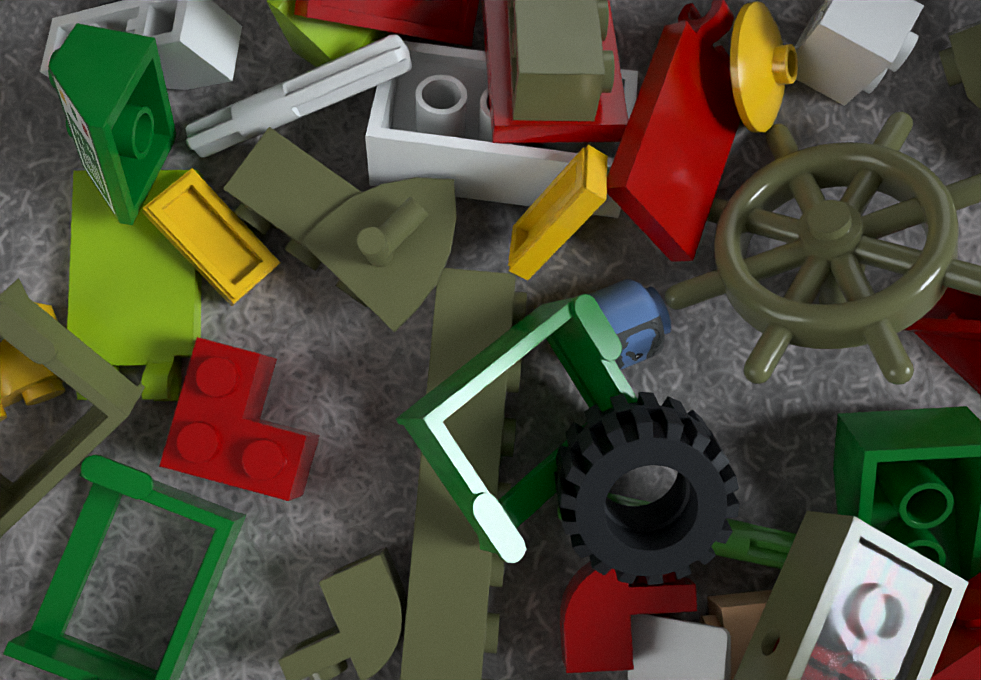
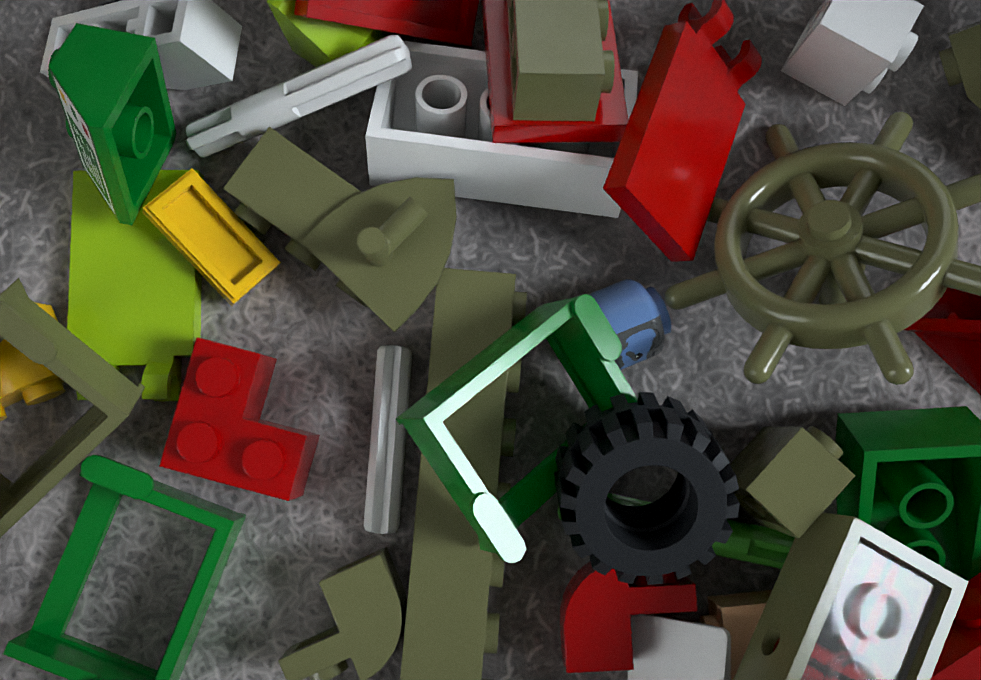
yellow tile [508,144,608,281] -> none
yellow dish [730,1,798,133] -> none
none -> white axle [364,345,412,534]
none -> olive brick [730,426,856,539]

